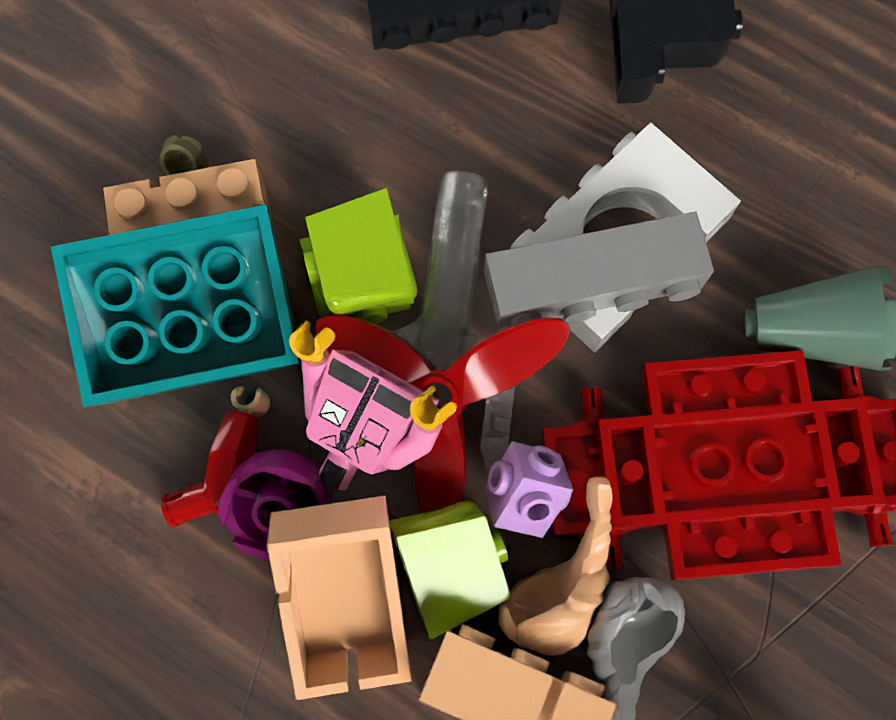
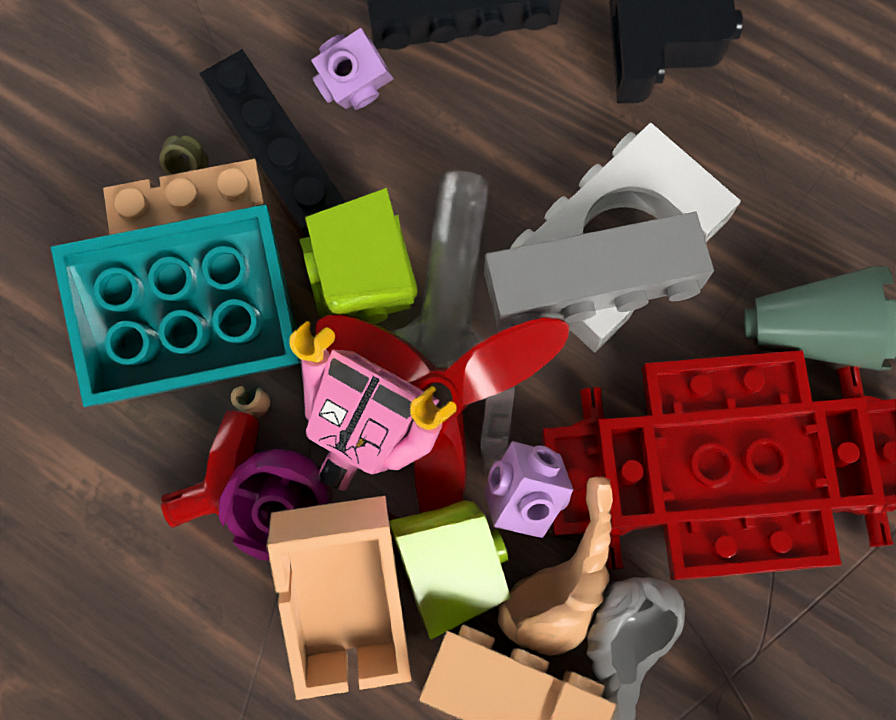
none -> black brick [199,49,346,239]
none -> lavender brick [311,28,394,110]

